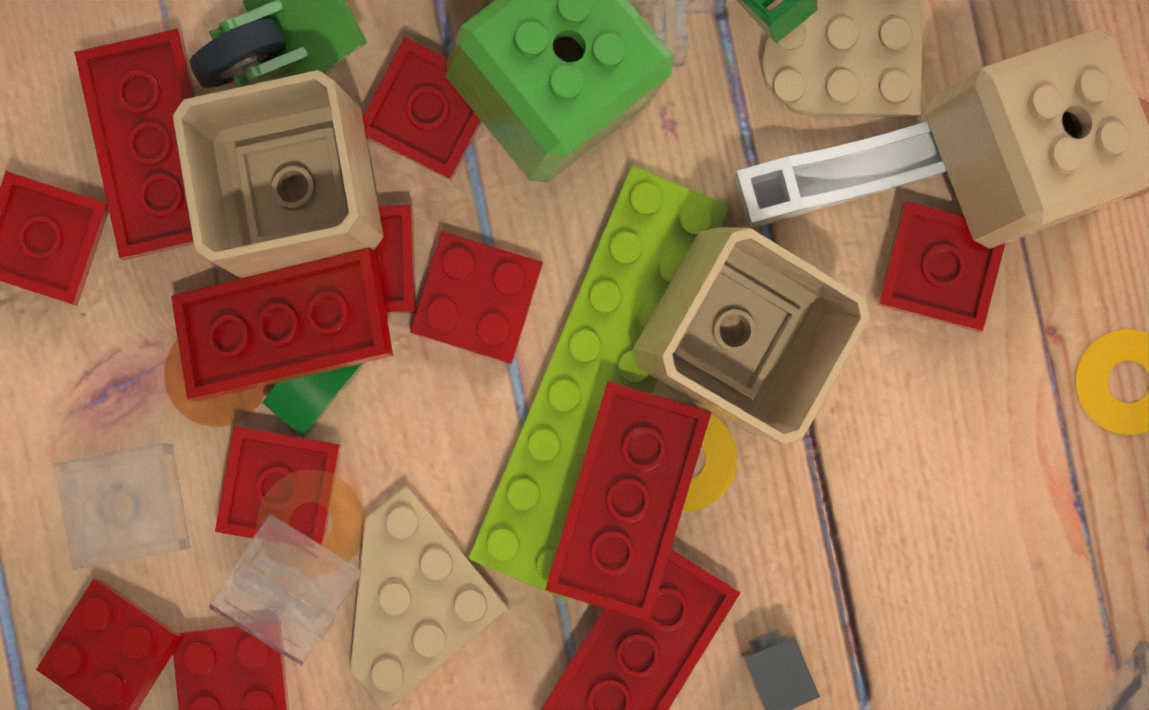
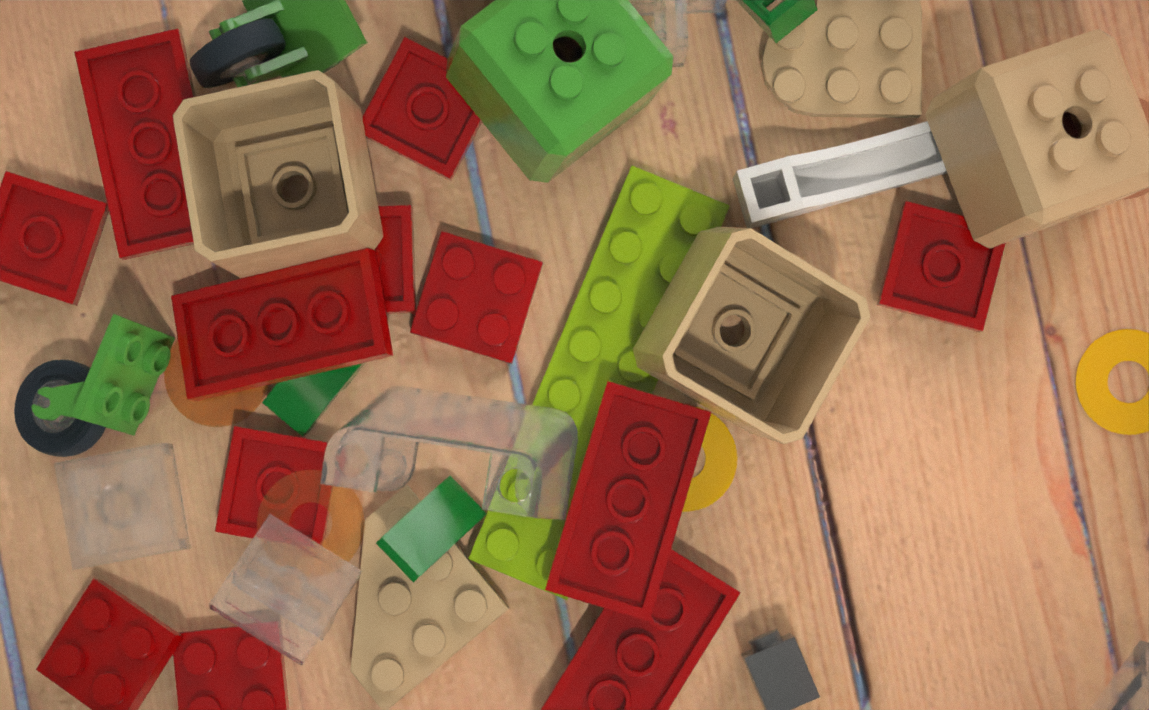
none -> bright green plate [14,314,175,457]
none -> clear windscreen [320,386,578,520]
none -> green slope [376,476,487,583]

